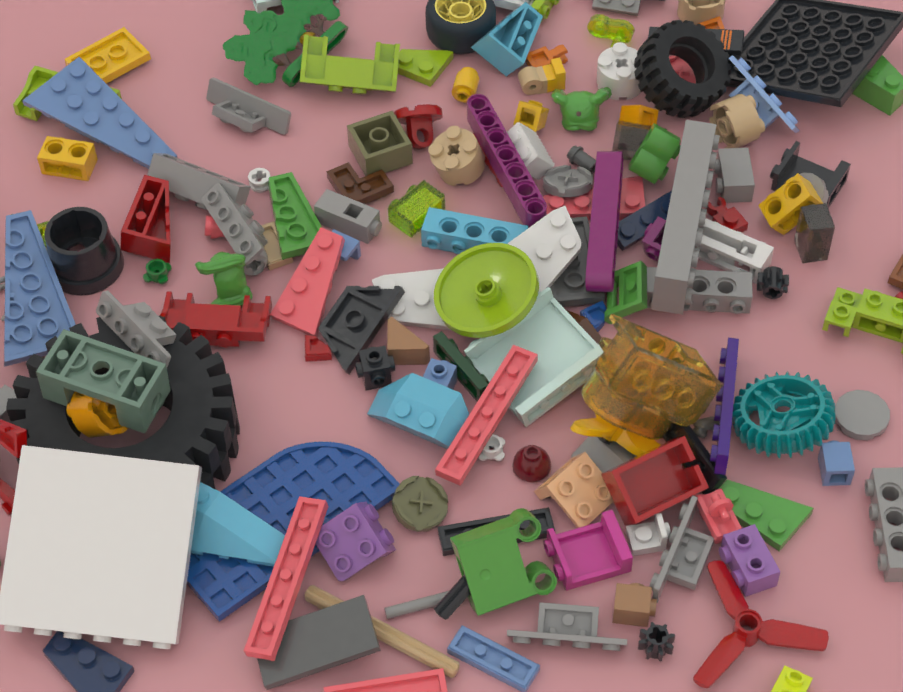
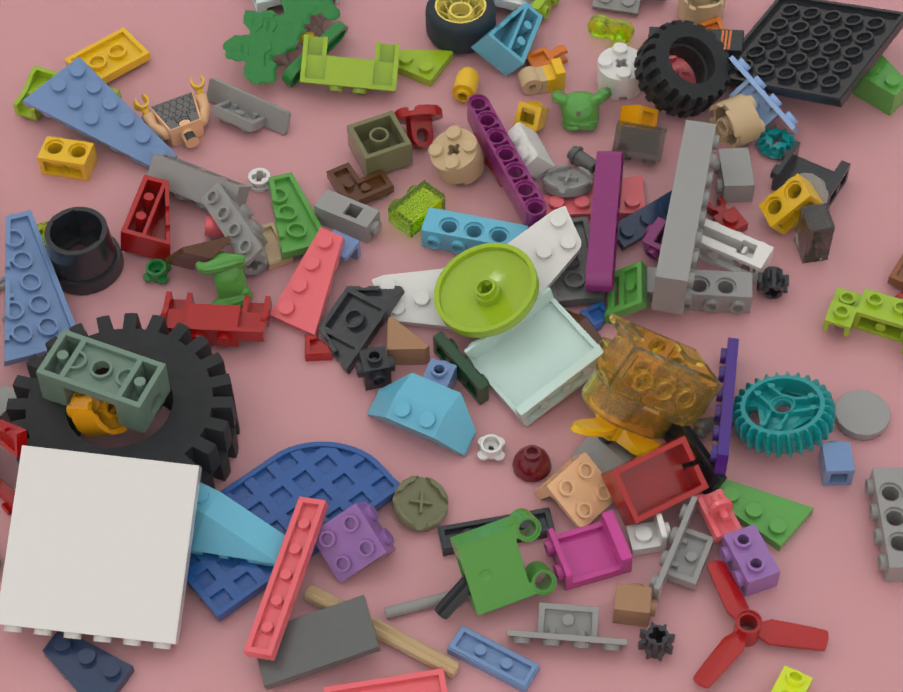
light grey bracket [96,291,176,367] -> none
coral plate [435,345,538,486] -> none
bright green brick [628,123,681,184] -> none
none -> torso [133,74,210,148]
none -> reddish brown slope [165,236,231,270]
none -> teal gear [757,126,797,159]

